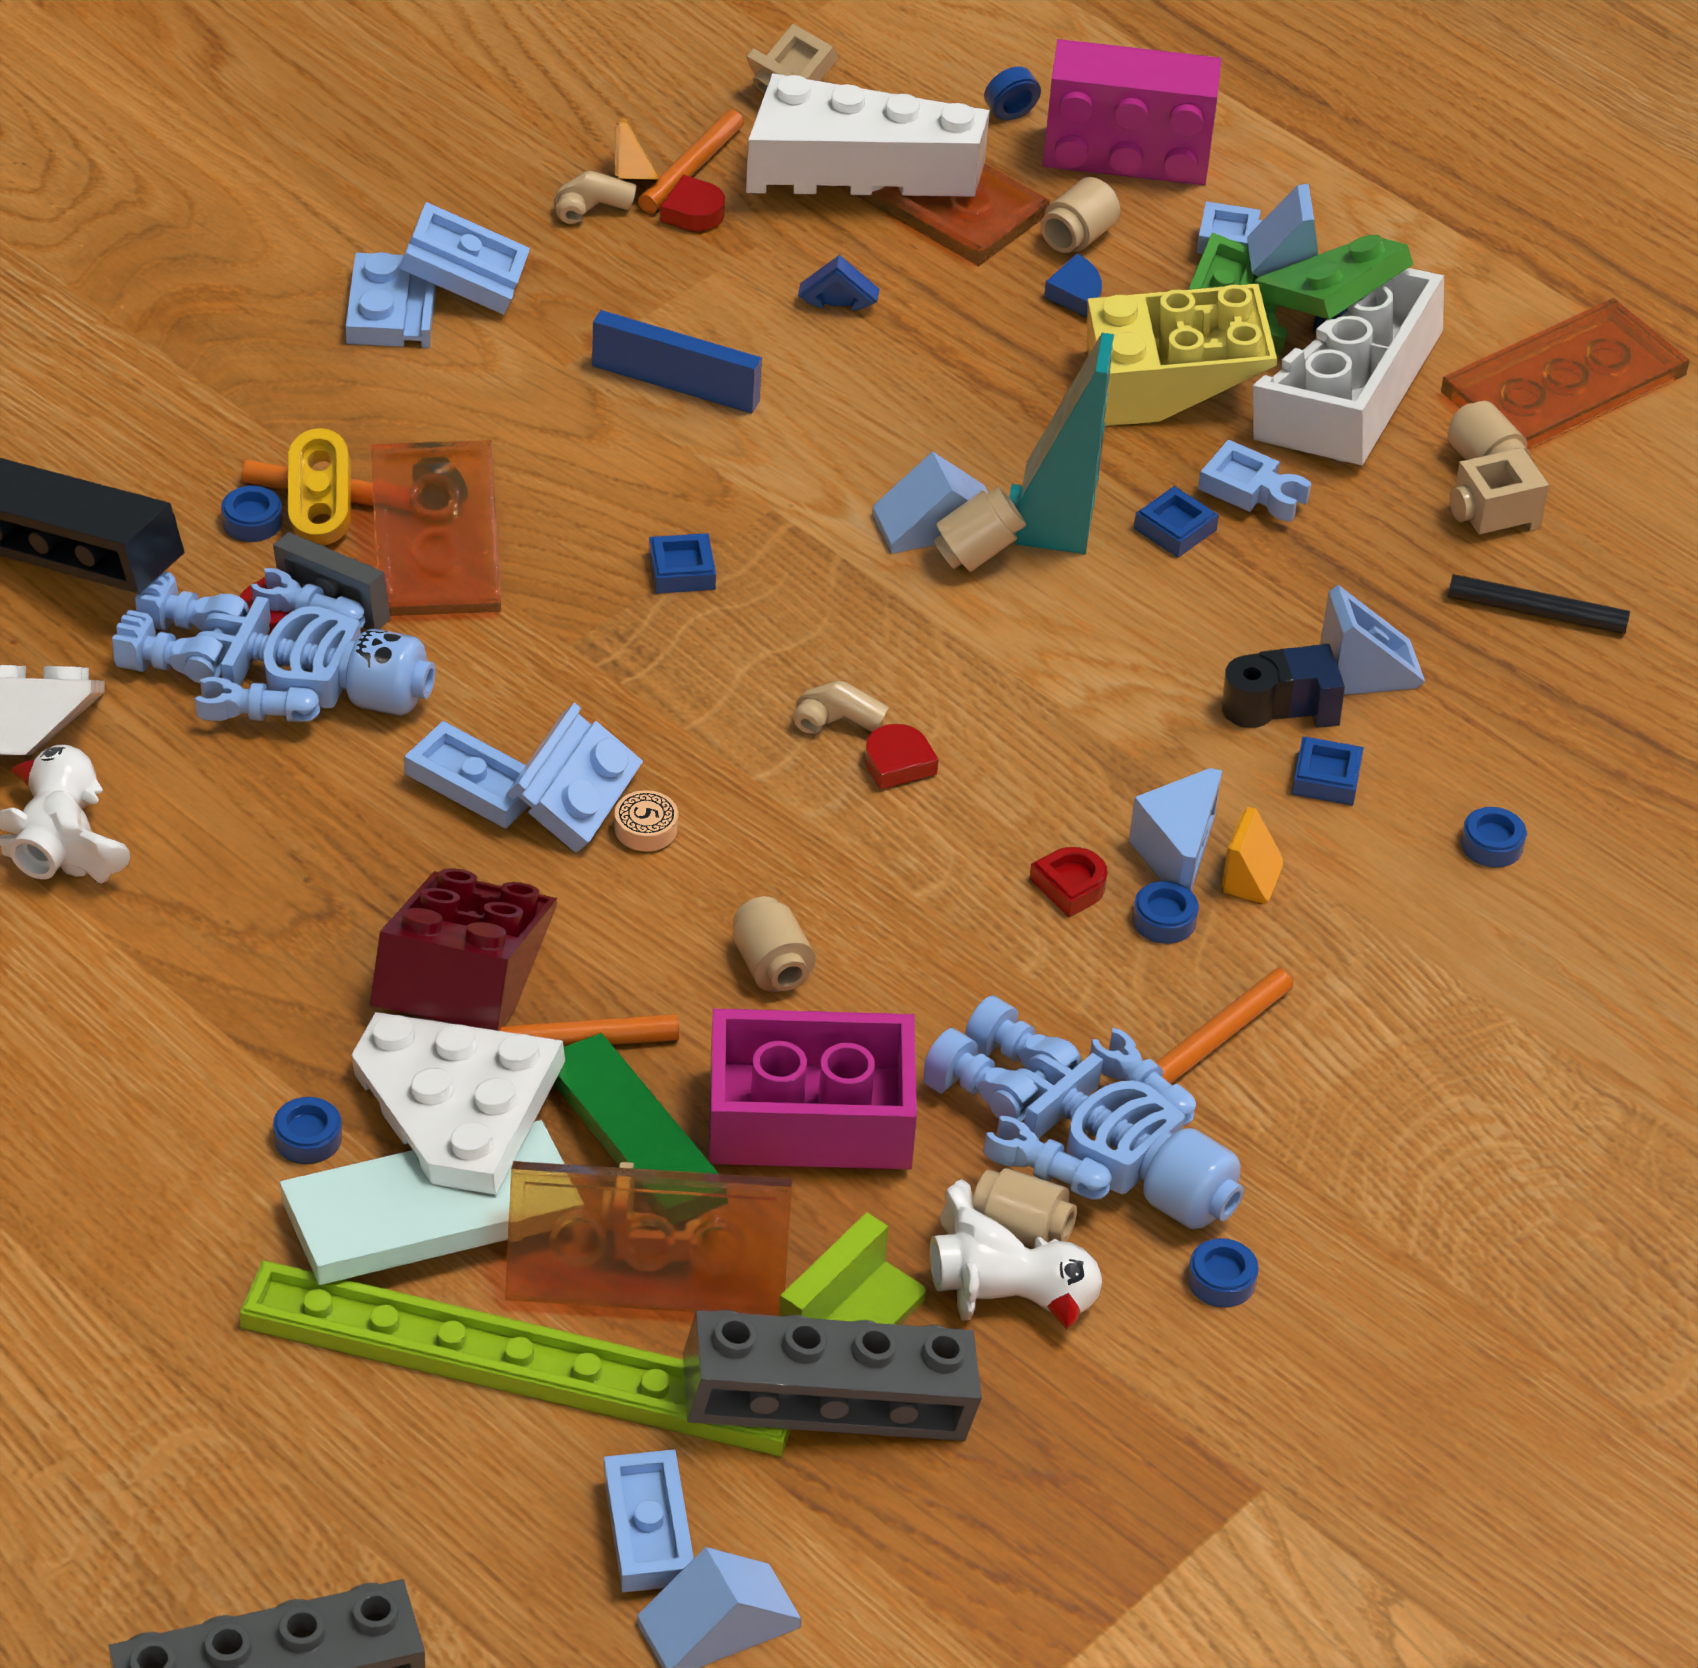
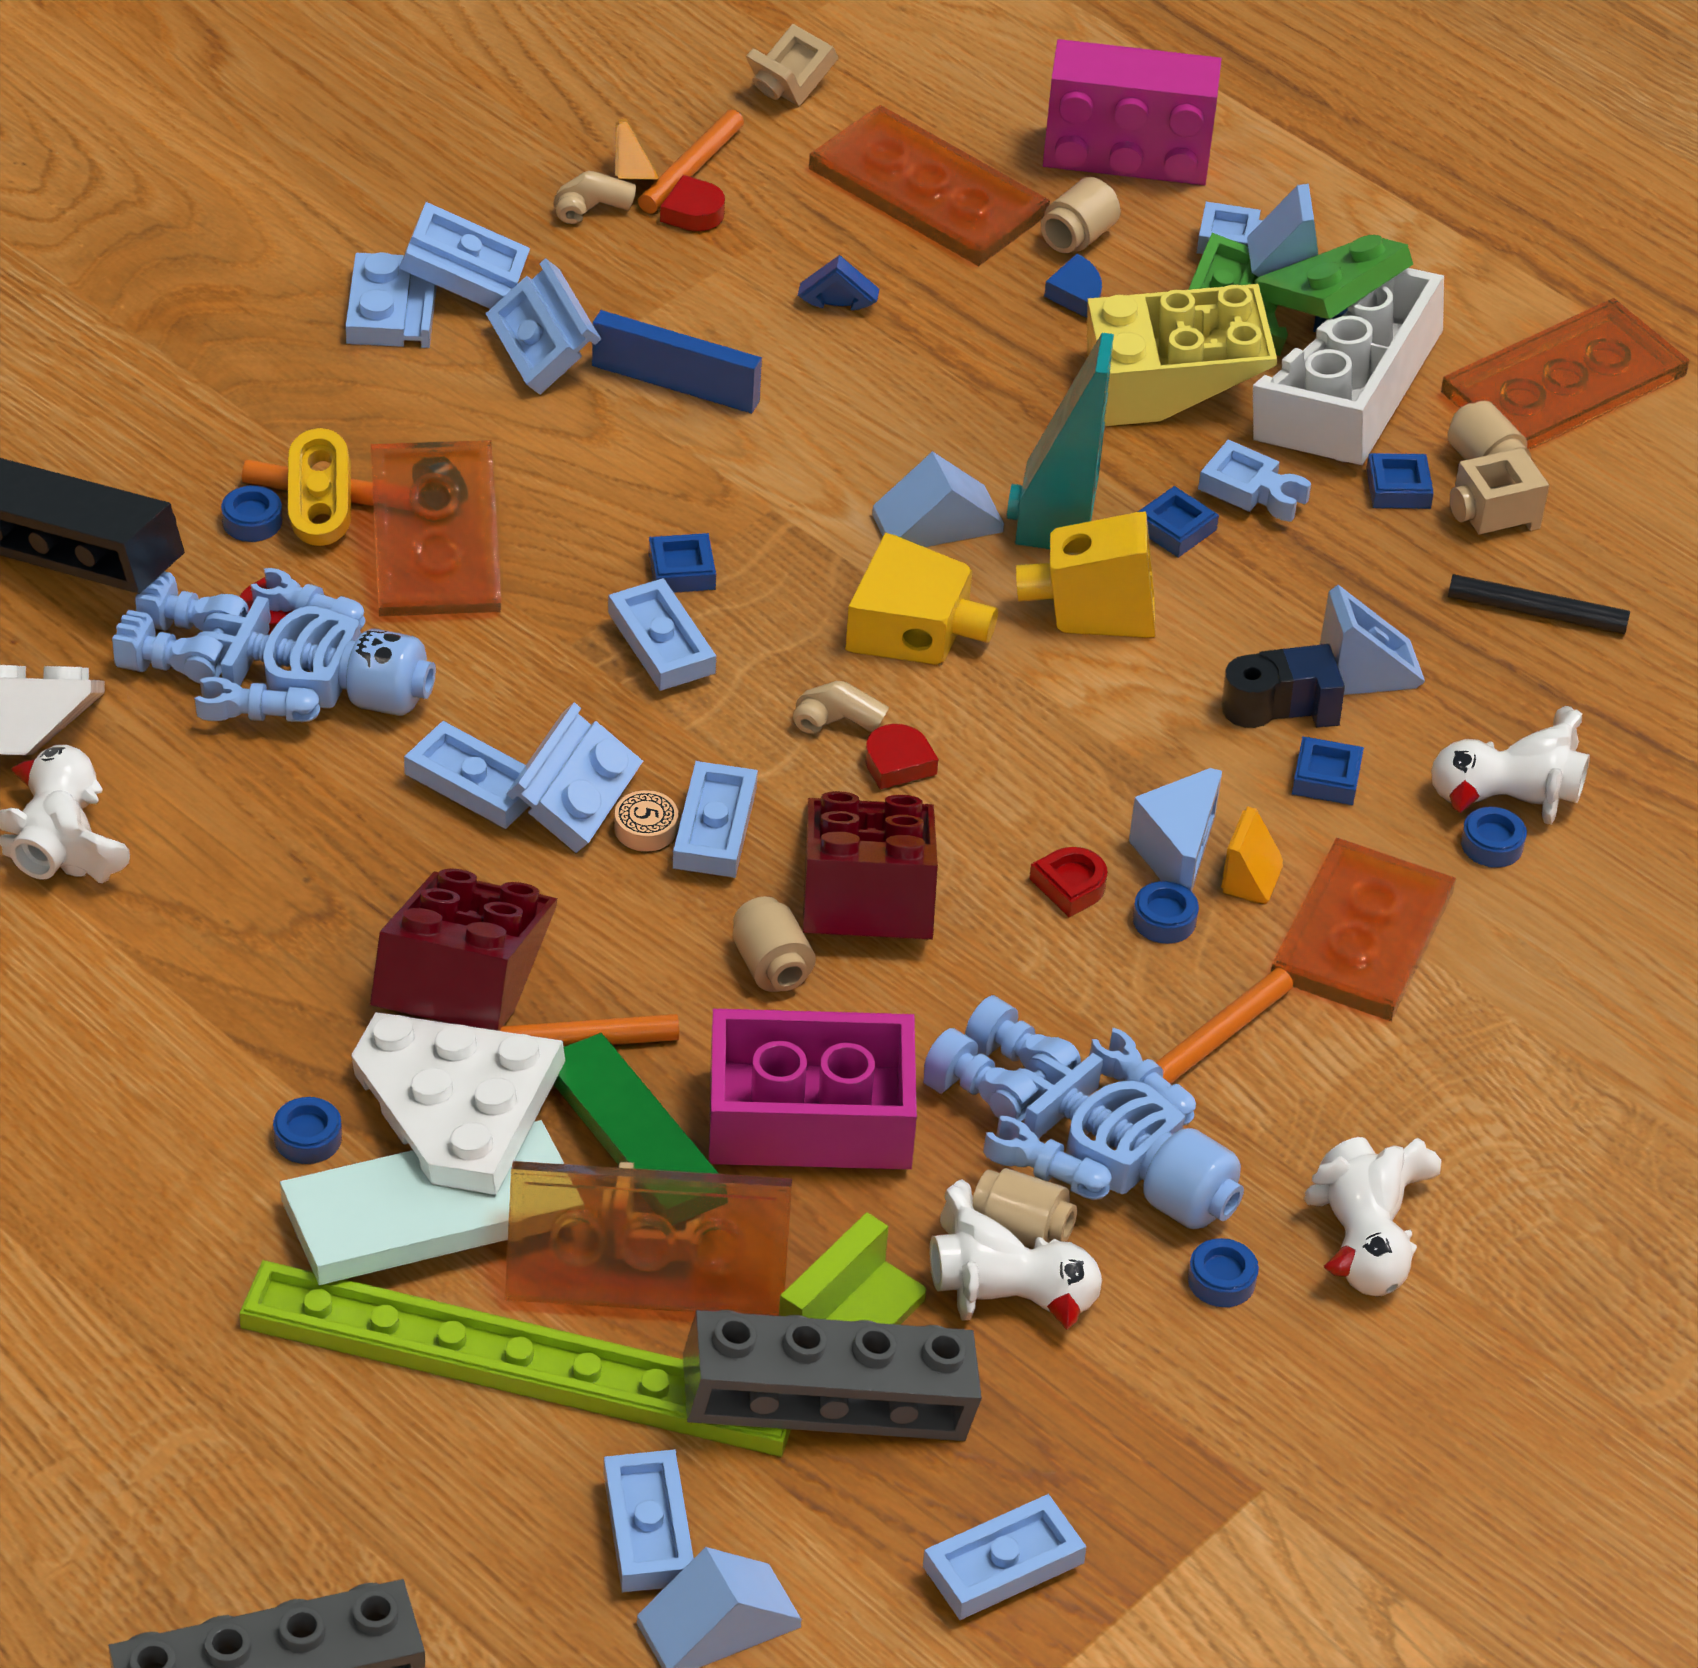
dark grey plate [273,532,391,630] -> none
white wedge [746,73,990,197] -> none
tan brick [934,486,1026,572] -> none
blue tile [984,66,1041,120] -> none
none -> light blue plate [485,258,601,395]
none -> light blue plate [608,578,716,691]
none -> light blue plate [673,761,758,878]
none -> dark red slope [803,791,938,940]
none -> yellow torso [845,532,998,665]
none -> light blue plate [923,1494,1087,1620]
none -> yellow torso [1016,511,1155,638]
none -> clear orange tile [1271,837,1456,1022]
none -> white animal [1304,1137,1441,1296]
none -> blue tile [1366,453,1434,509]
none -> white animal [1431,706,1590,825]

